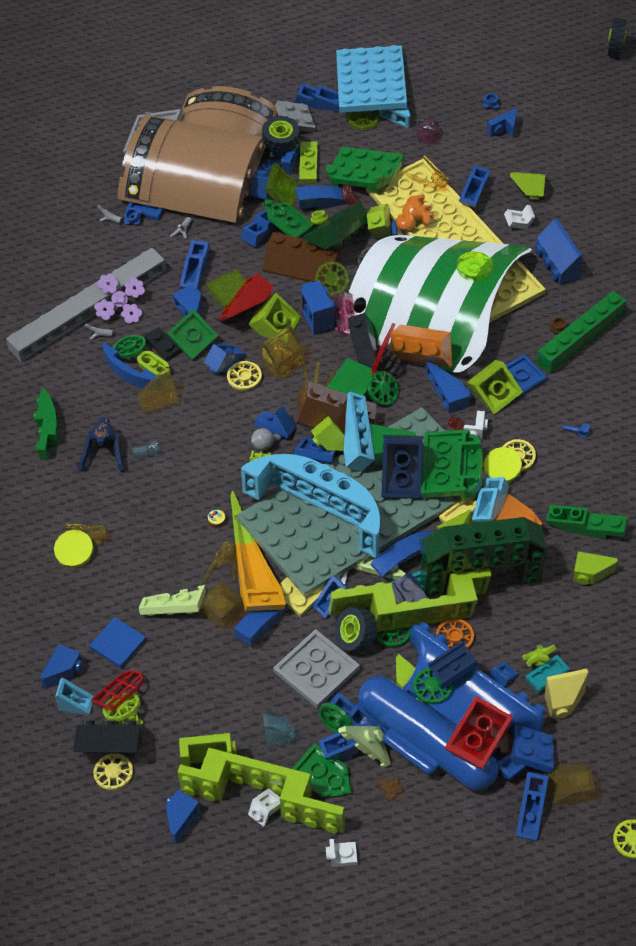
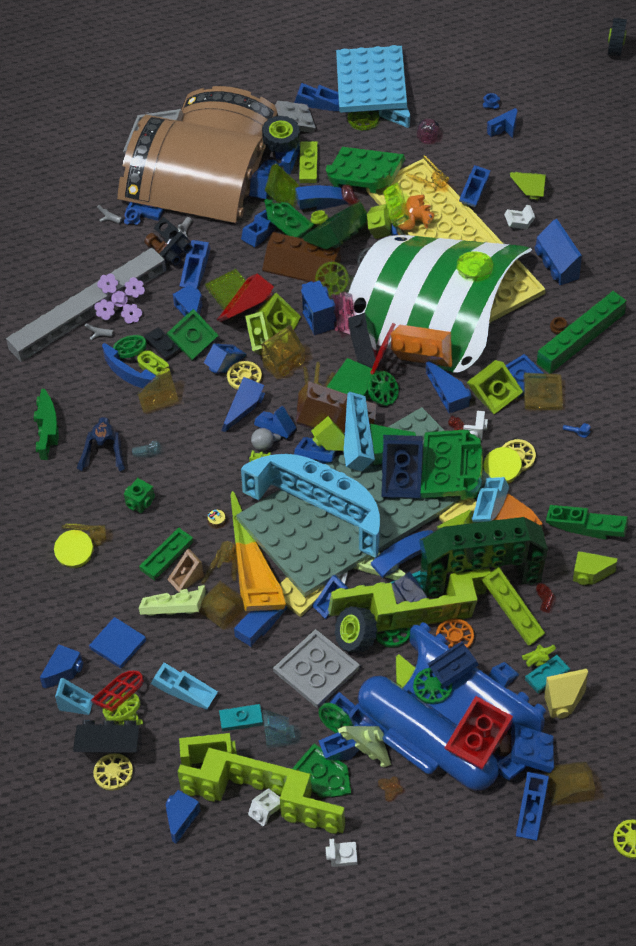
none -> green brick [124,478,155,513]
none -> green plate [139,528,194,581]
none -> black hips [144,217,193,266]
none -> medium azure slope [151,663,218,709]
none -> medium nougat slope [167,549,204,592]
none -> teal plate [219,704,263,732]
none -> blue slope [221,377,265,432]
none -> lime slope [245,311,276,355]
none -> clear neon green plate [383,182,409,227]
none -> lime tile [482,567,545,646]
none -> clear yellow tile [523,373,563,410]
none -> clear red arm [536,583,554,613]

